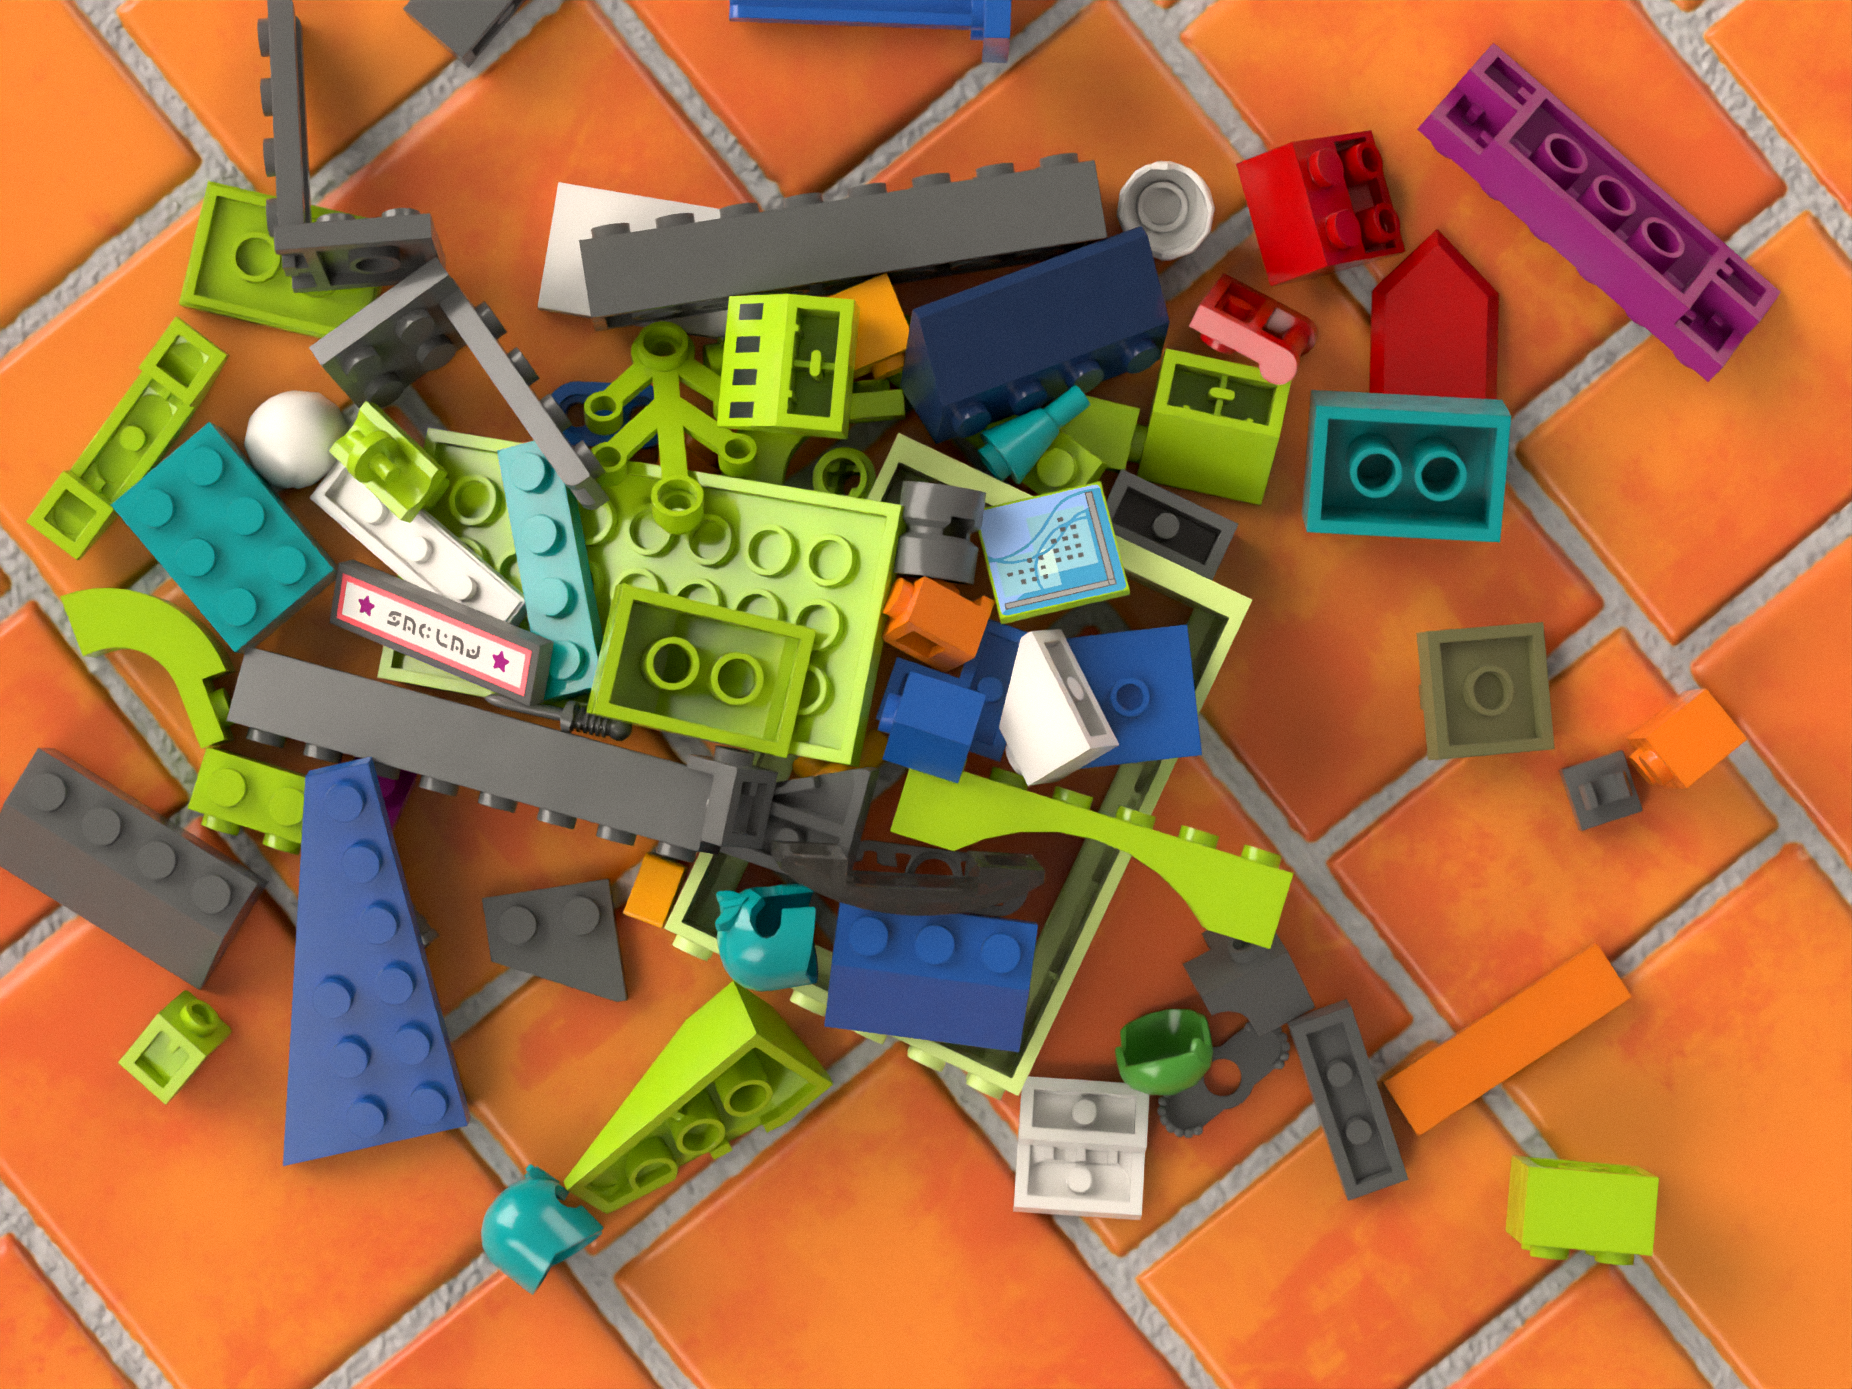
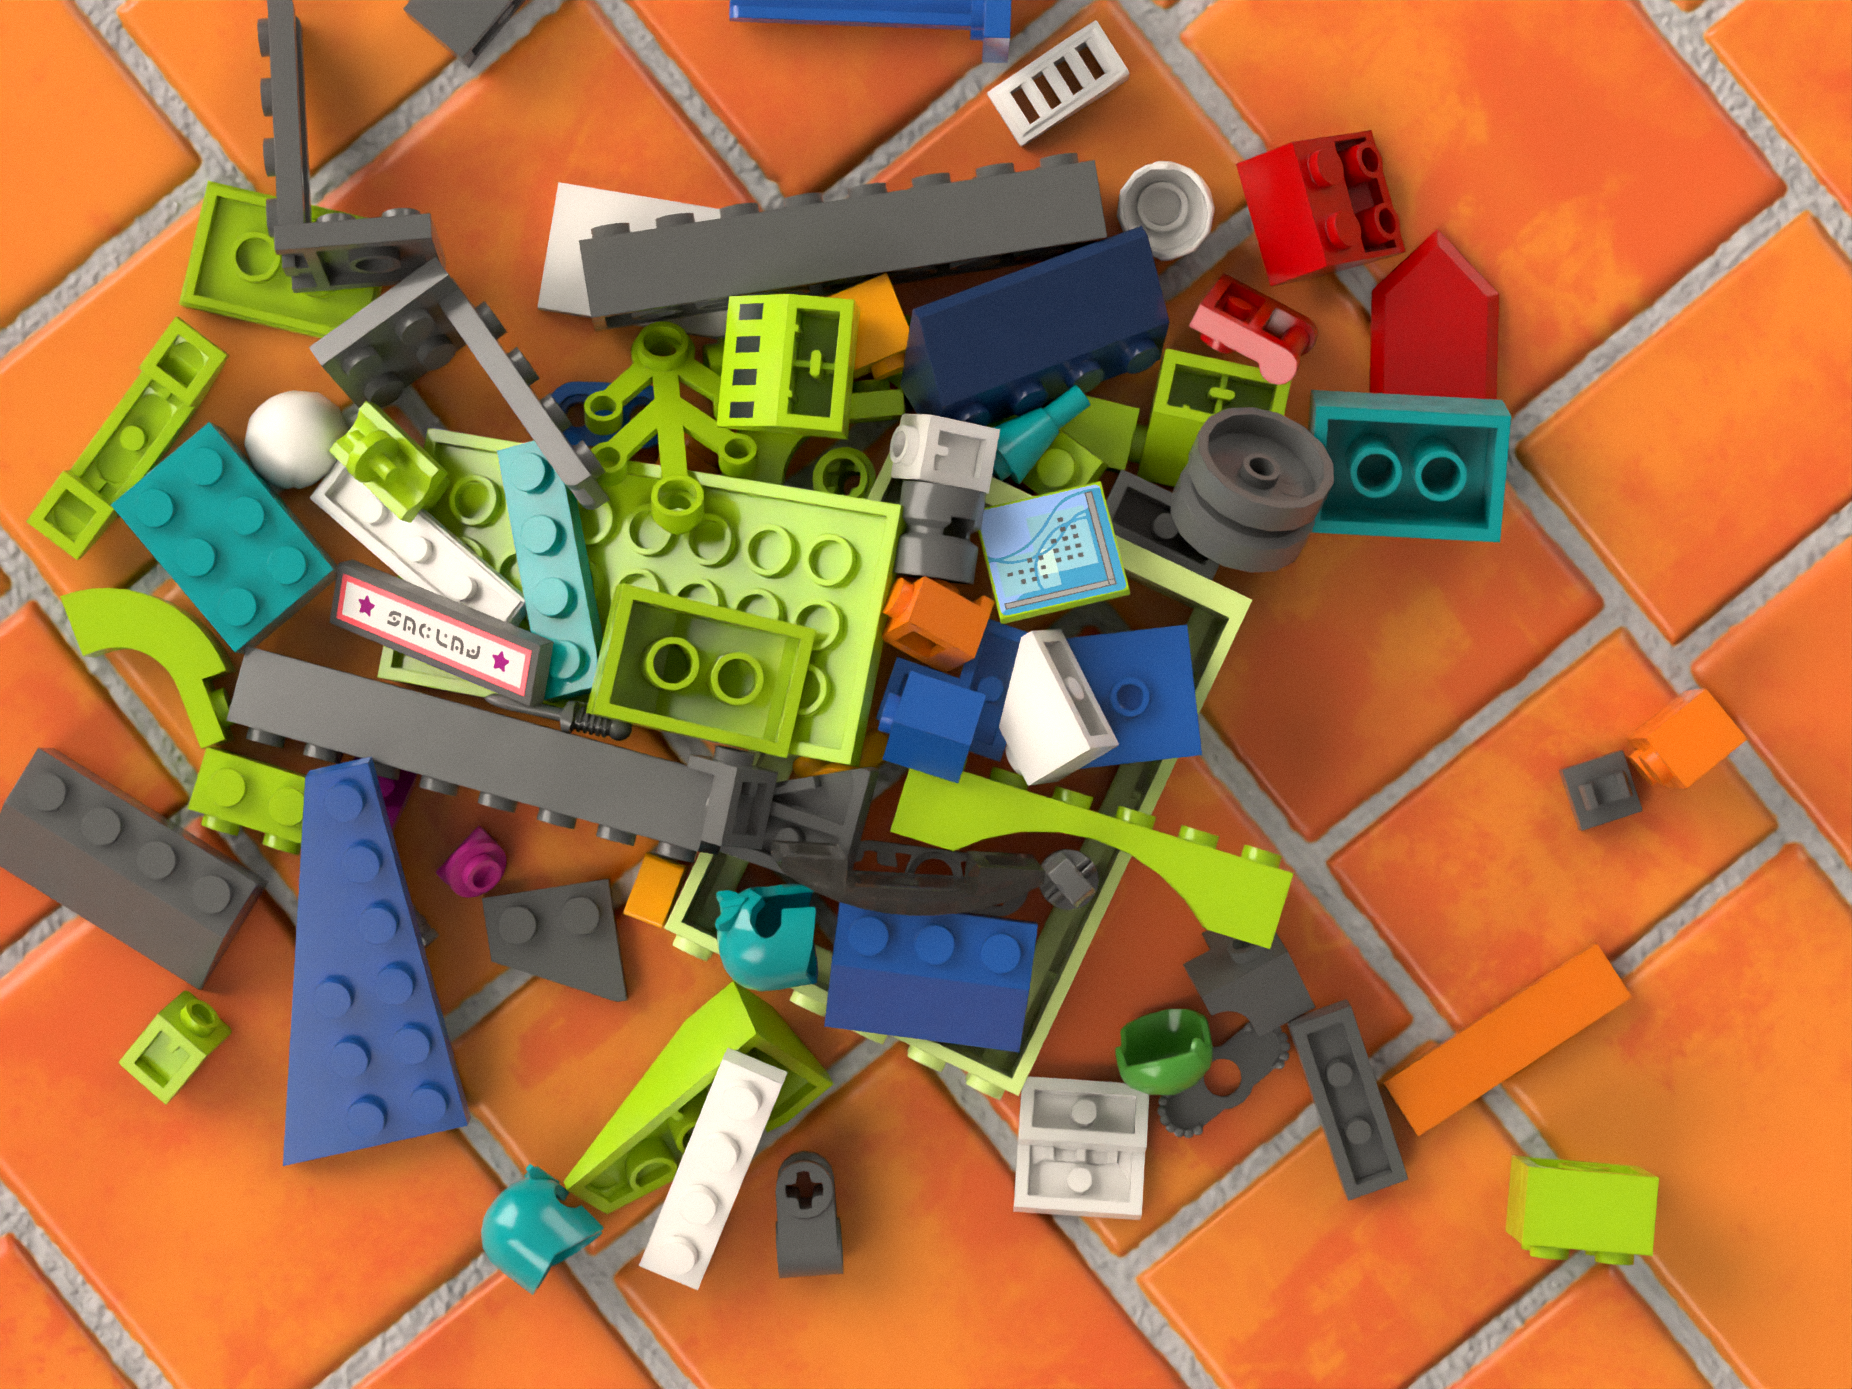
olive hinge [1416,622,1555,760] -> none
magenta slope [1417,43,1781,382] -> none
none -> dark pink plate [435,825,507,898]
none -> white plate [639,1048,788,1290]
none -> dark grey piece [775,1151,844,1278]
none -> white bracket [890,414,1000,494]
none -> white slope [987,20,1130,147]
none -> dark grey hinge [1037,849,1099,910]
none -> dark grey wheel [1171,407,1334,573]

